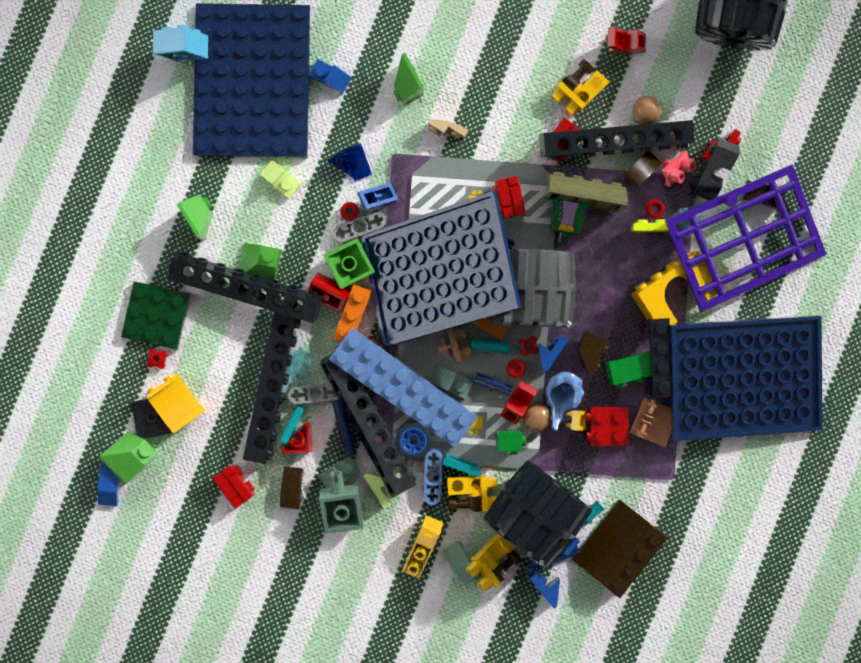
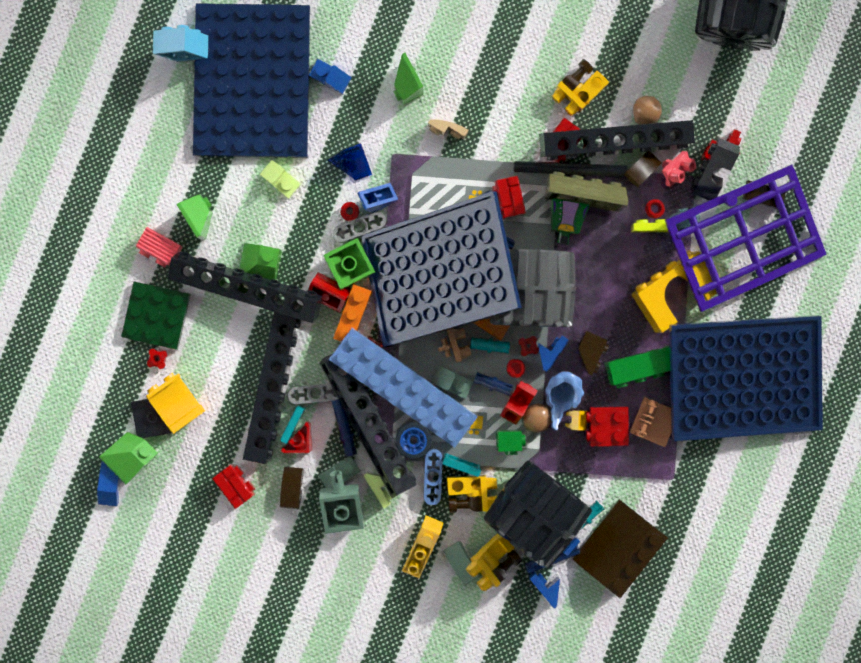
clear light blue brick [289,347,313,376] -> none
red brick [606,27,646,54] -> none
black plate [648,318,673,397] -> none
none -> coral brick [136,227,183,267]
none -> black axle [513,161,628,177]

